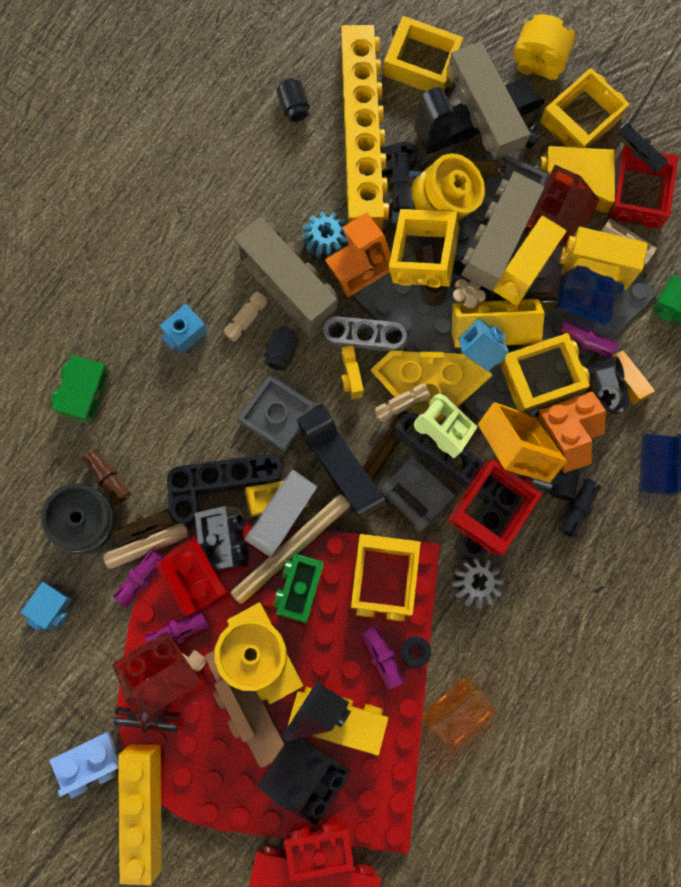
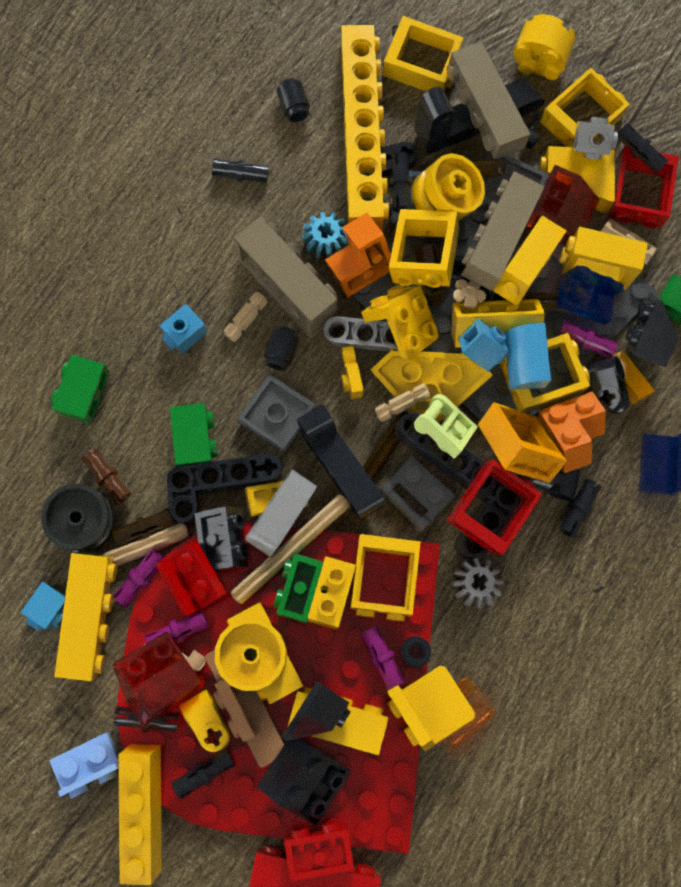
none -> yellow brick [54,553,117,681]
none -> green brick [170,403,218,467]
none -> black pin [171,748,236,800]
none -> yellow piece [179,689,231,752]
none -> black pin [212,158,269,183]
none -> yellow window [308,556,356,630]
none -> yellow bracket [361,285,438,360]
none -> yellow bracket [387,666,475,751]
none -> dark azure brick [504,323,551,390]
none -> light grey brick [573,117,618,160]
none -> black slope [625,292,678,367]

